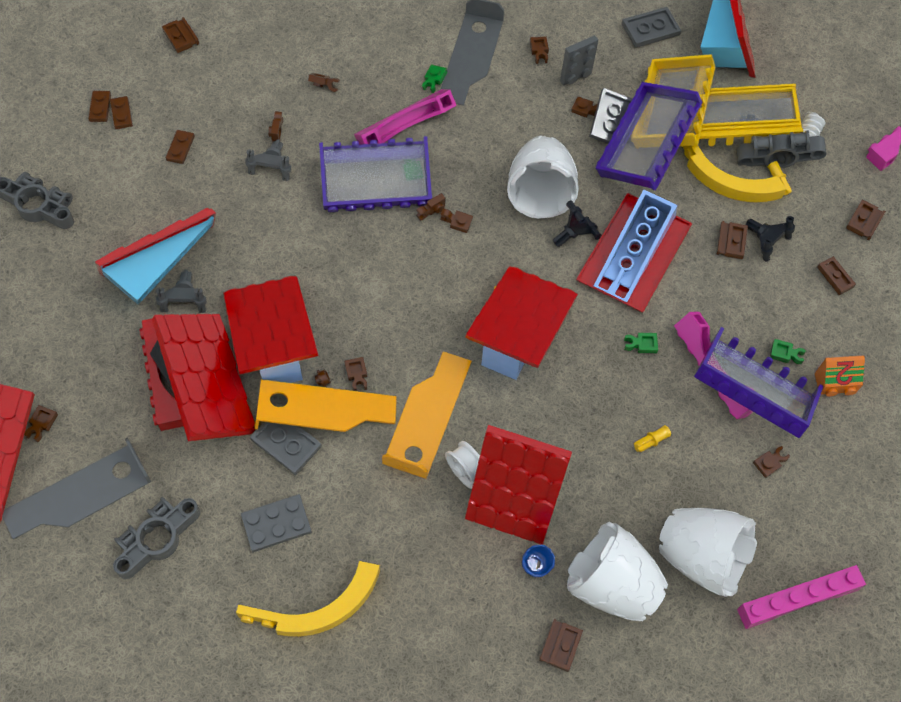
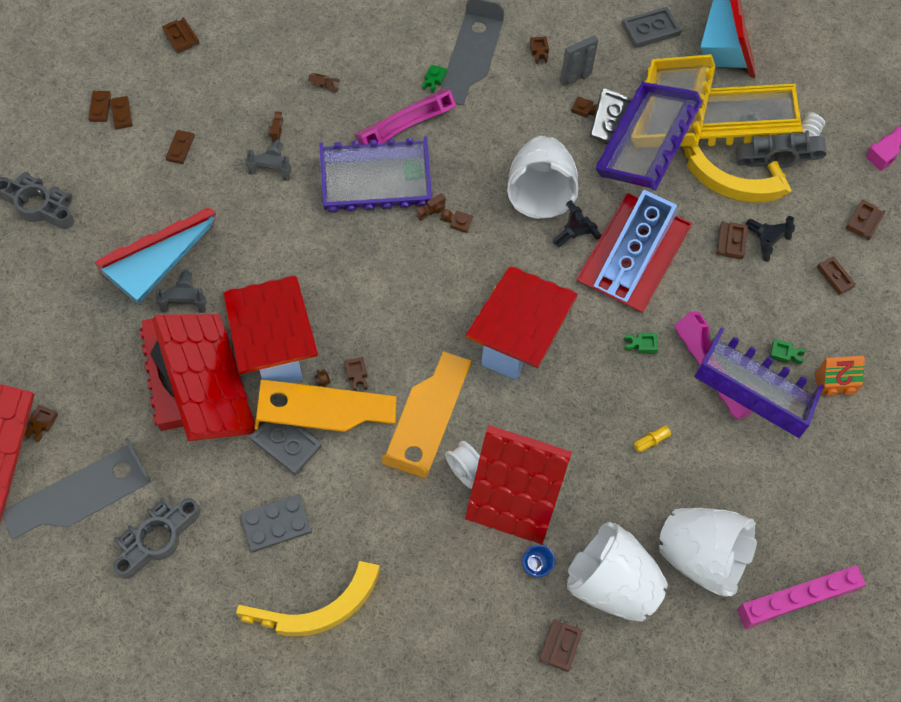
reddish brown plate [753,446,790,478] -> none

